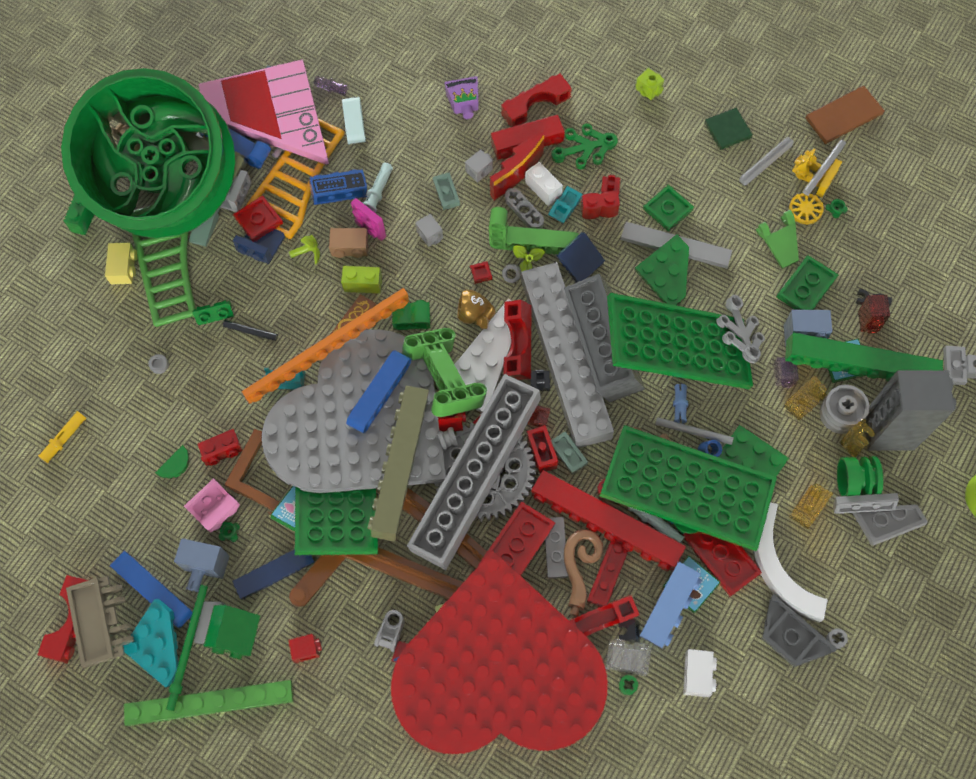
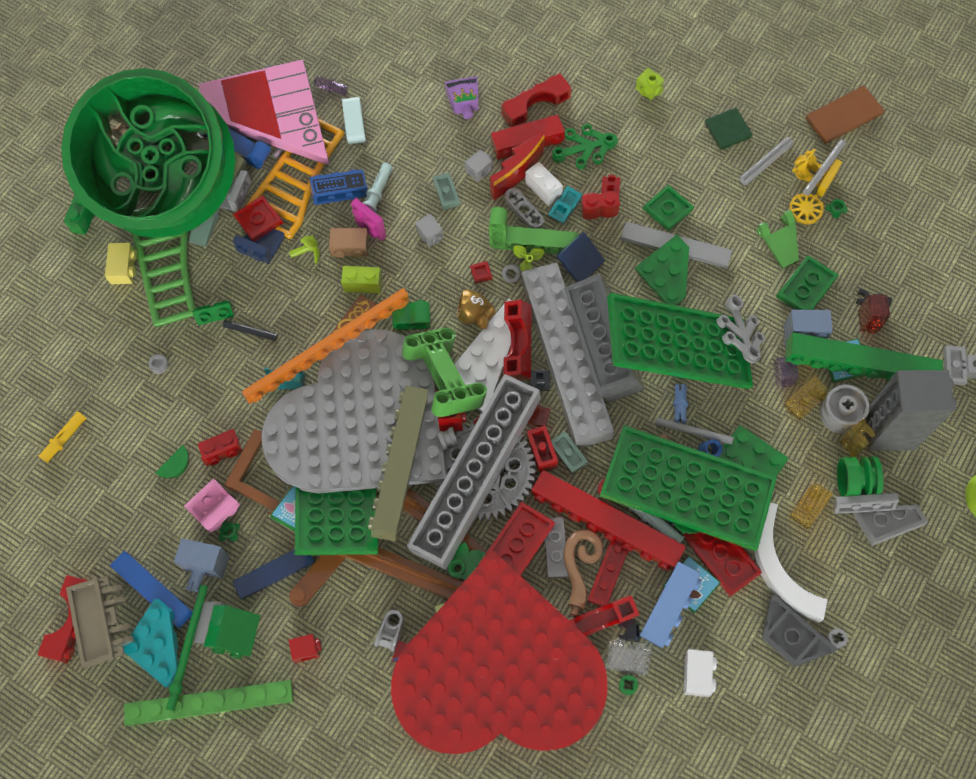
blue beam [346,350,412,434] -> none
none -> green plate [448,543,485,580]

